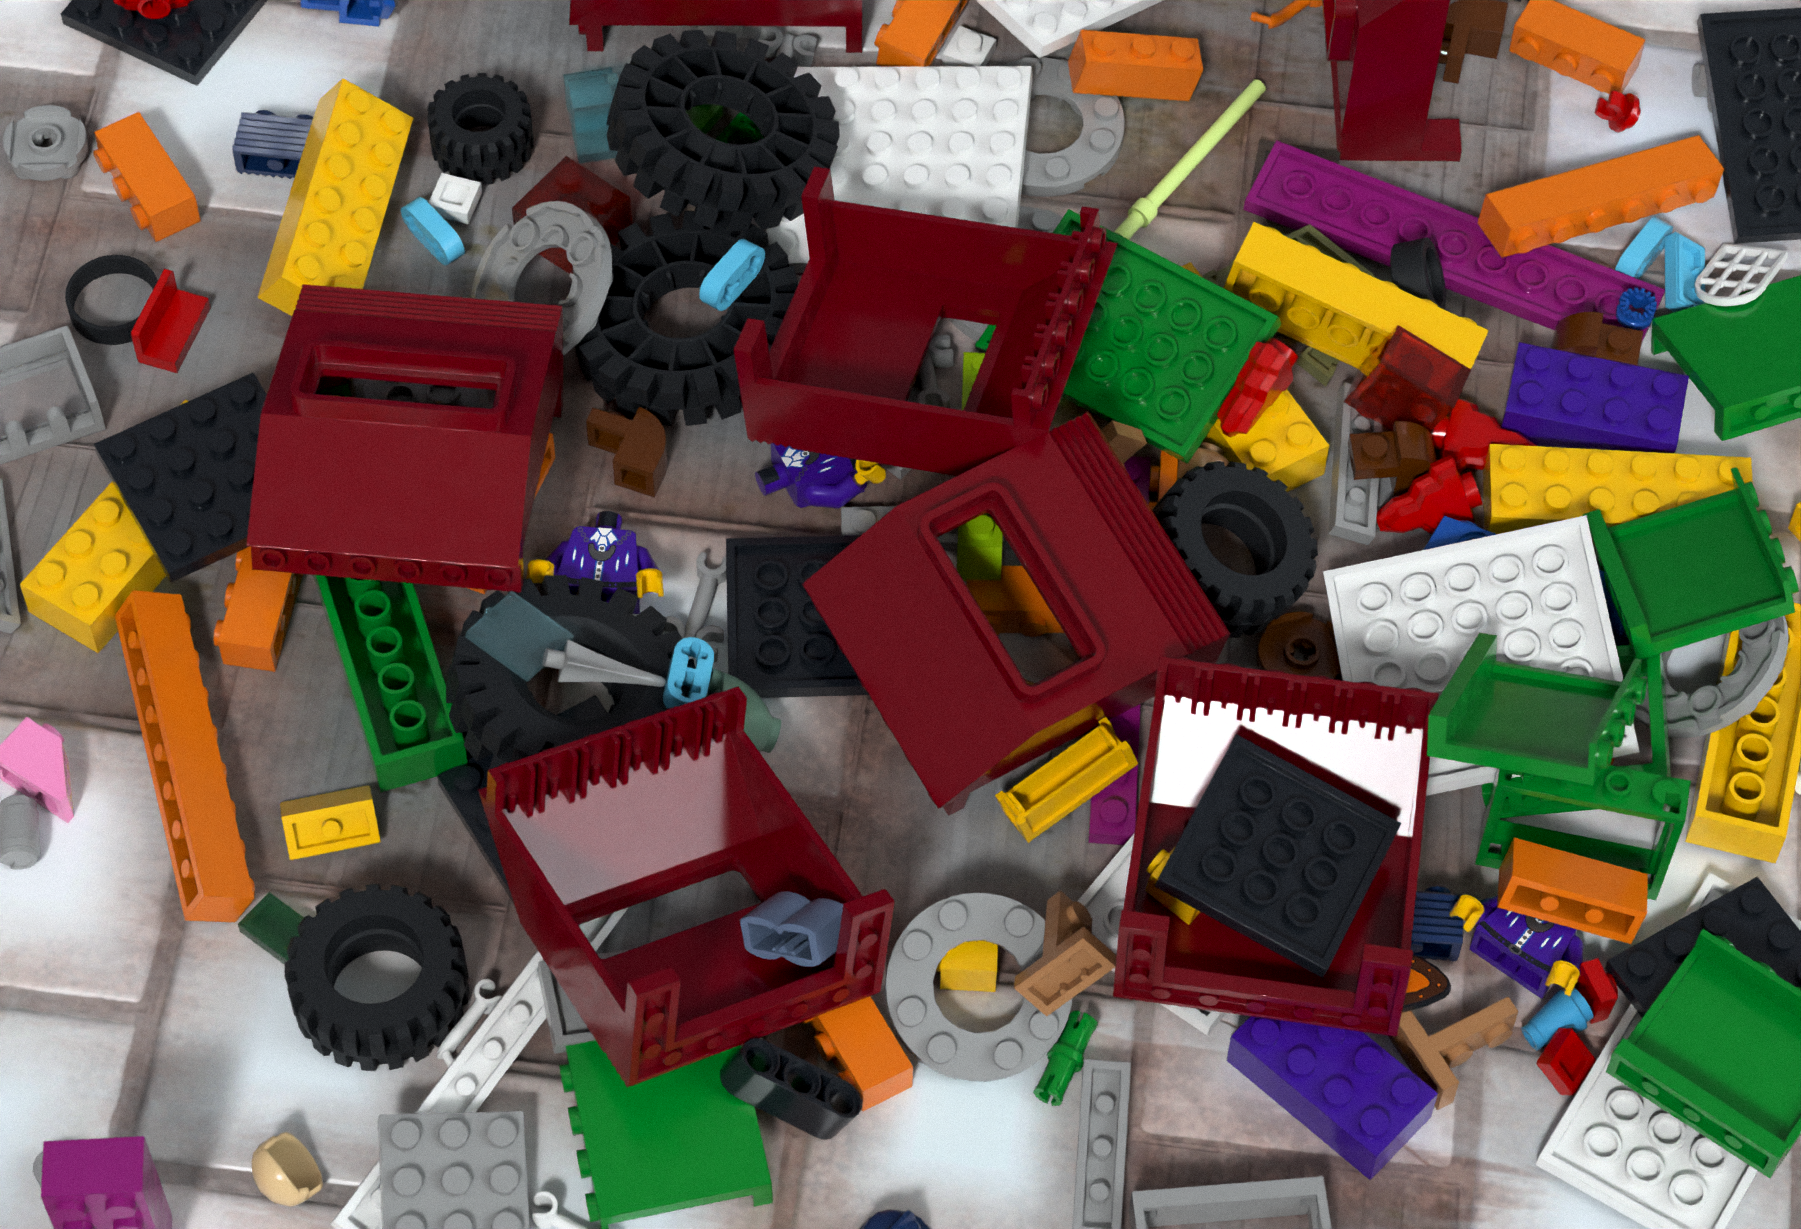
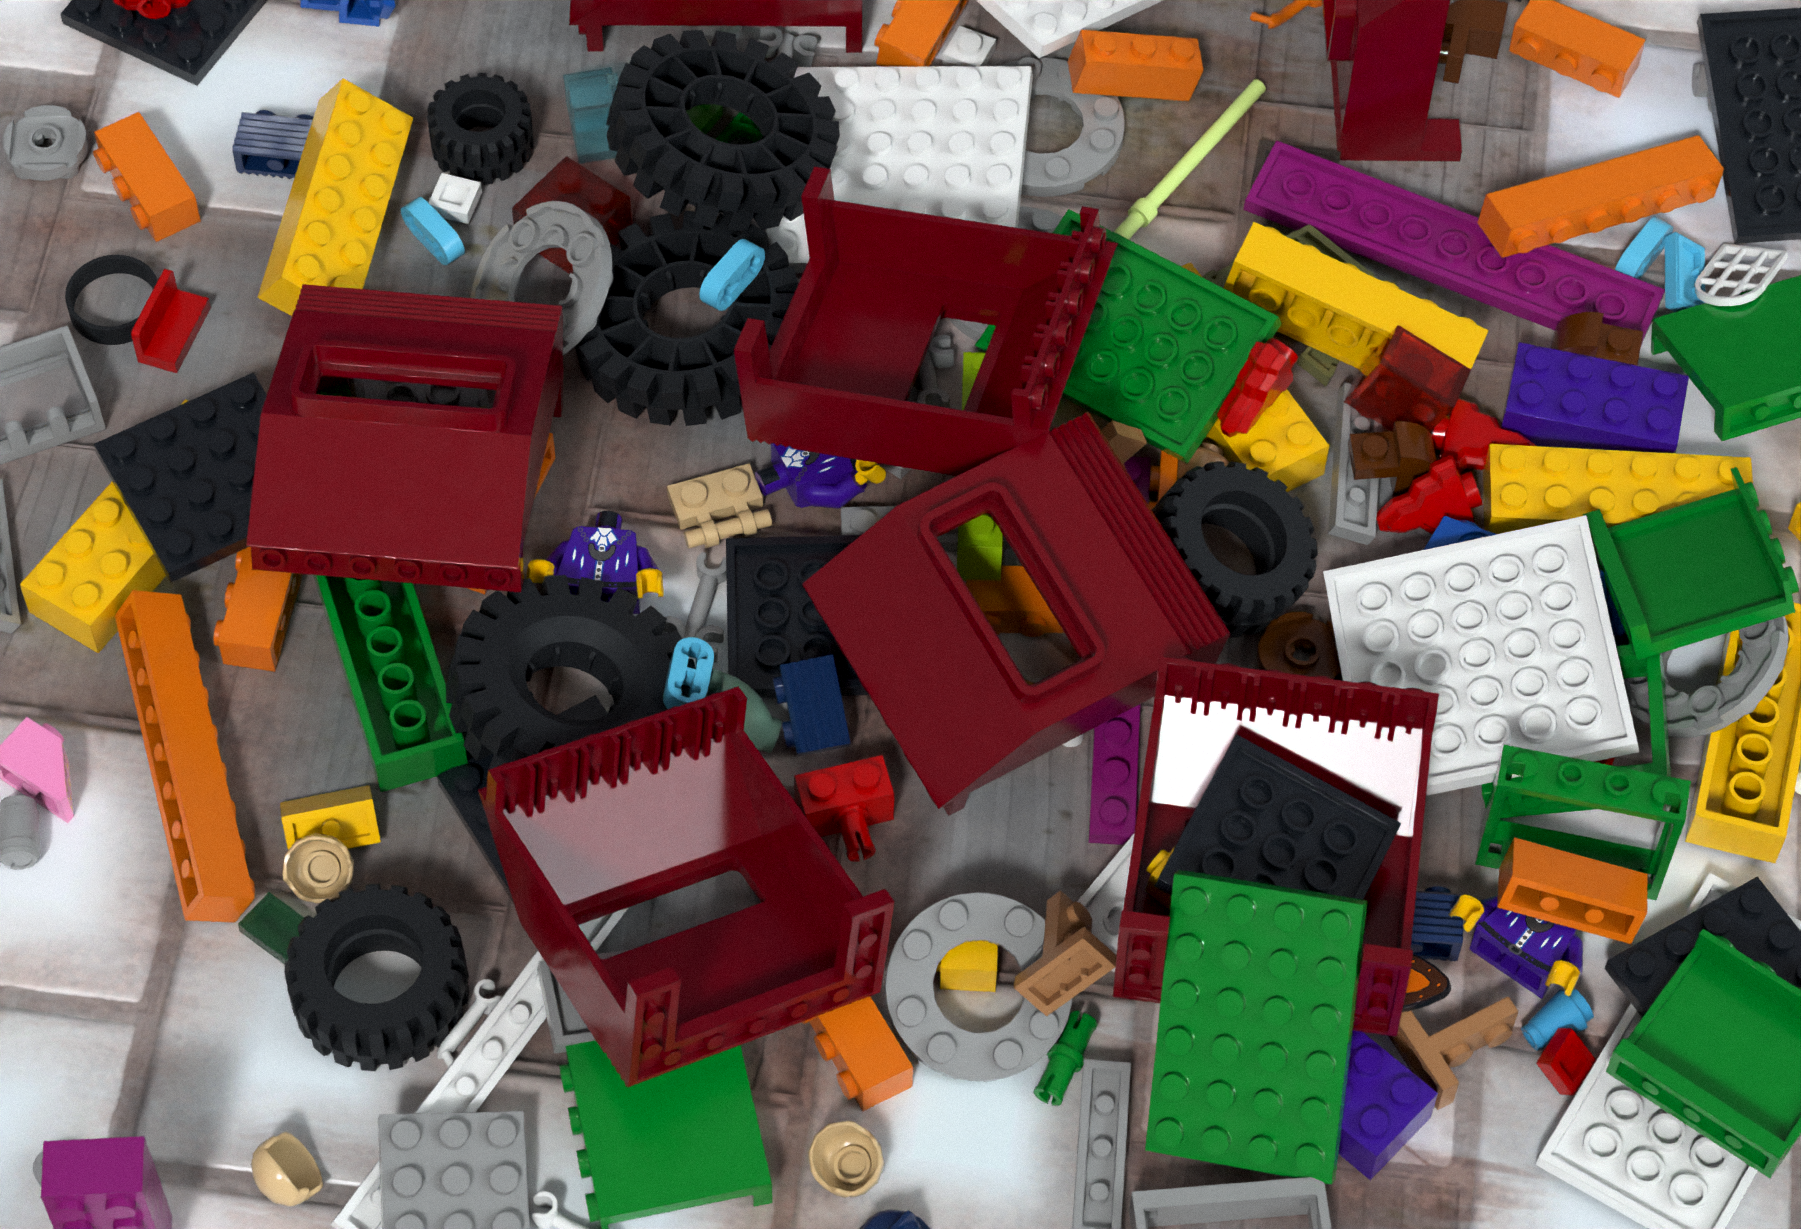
clear light blue piece [465,591,574,682] -> none
light grey piece [542,639,666,687] -> none
reddish brown brick [586,407,668,498] -> none
black beam [720,1038,862,1140] -> none
sand blue brick [740,891,843,967] -> none
yellow container [995,717,1138,843] -> none
black tyre [1390,237,1446,310] -> none
green panel [1427,633,1647,785] -> none
red plate [1574,958,1618,1024] -> none
red plate [1594,90,1641,133] -> none
blue bush [1616,287,1657,330] -> none
none -> tan hair [282,833,354,903]
none -> tan plate [667,463,772,549]
none -> dark blue brick [773,655,851,757]
none -> red brick [794,755,894,862]
none -> tan hair [808,1121,885,1198]
none -> green plate [1145,870,1367,1185]

